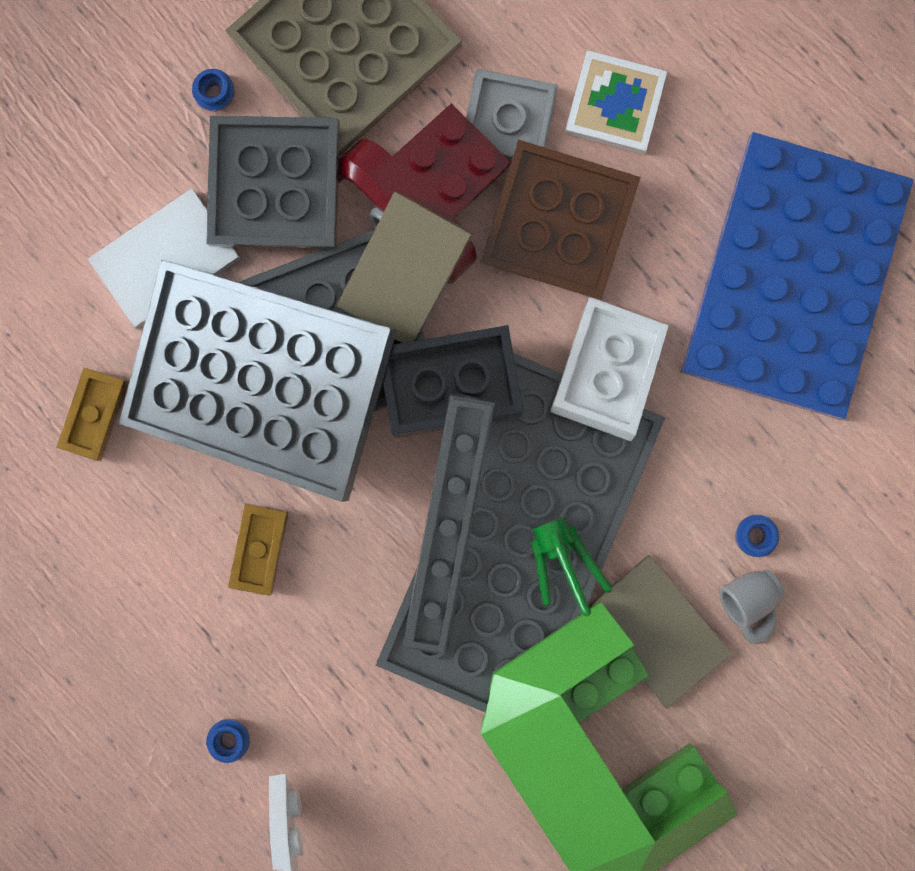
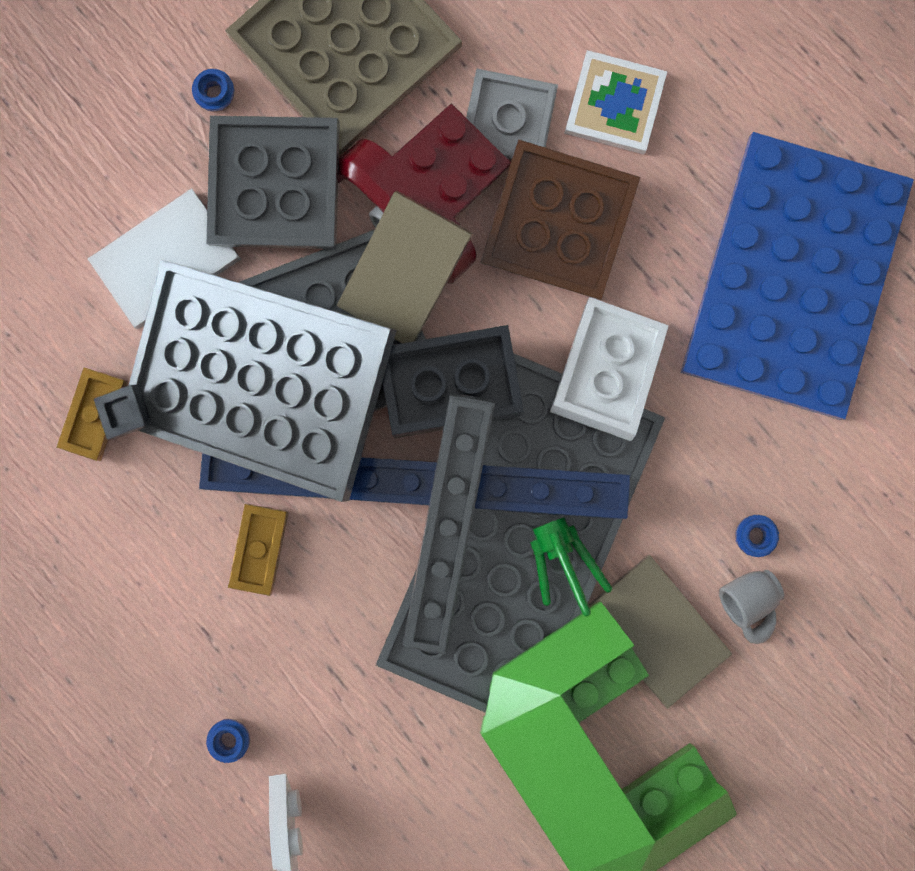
none -> black plate [94,385,152,440]
none -> dark blue plate [199,453,630,519]

